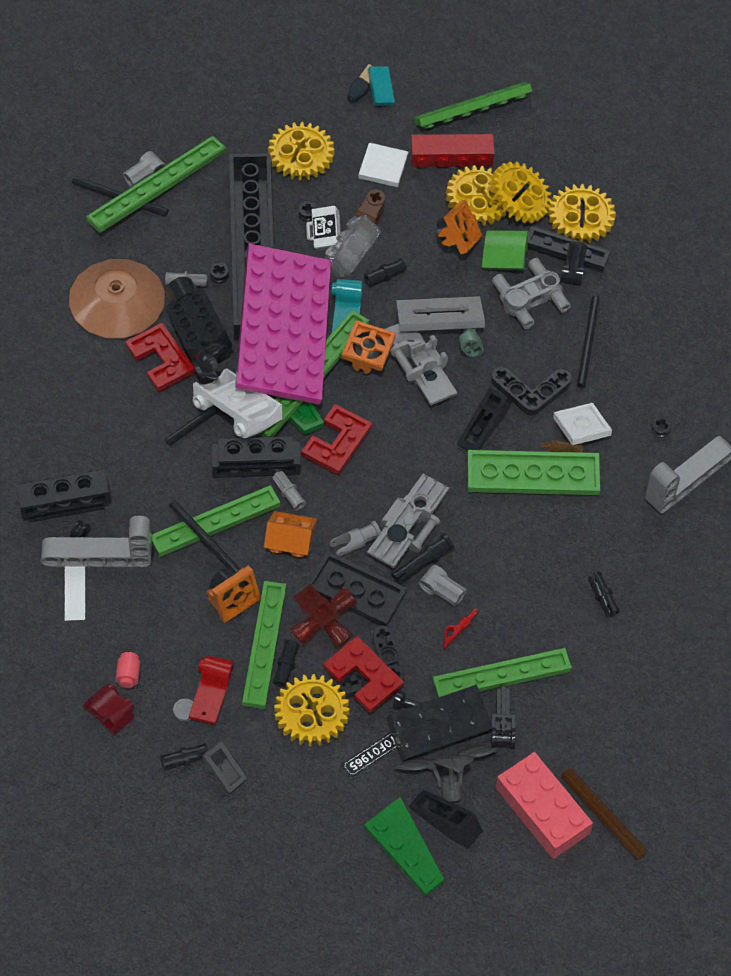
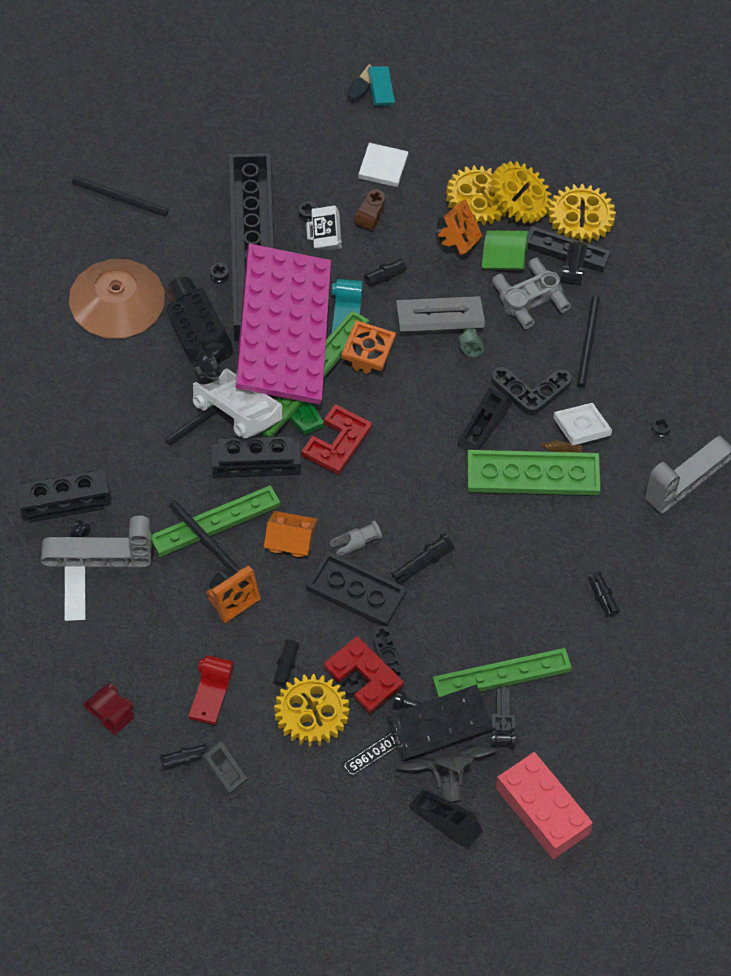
bright green tile [86,136,226,233] -> none
coral brick [115,652,141,688] -> none
light grey piece [123,151,166,187] -> none
red plate [125,323,195,392] -> none
light grey axle [165,271,208,287] -> none
light grey piece [173,699,193,722] -> none
bright green plate [242,581,286,709] -> none
yellow gear [268,122,334,181] -> none
light grey axle [272,471,306,511] -> none
clear red brick [290,584,357,649] -> none
clear brick [324,214,382,279] -> none
green wing [364,797,444,897] -> none
light grey piece [367,474,449,568] -> none
light grey piece [385,323,457,406] -> none
red brick [411,134,494,168] -> none
bright green plate [413,82,532,129] -> none
light grey piece [418,565,466,606] -> none
red hand [443,608,479,650] -> none
reddish brown axle [562,768,647,860] -> none

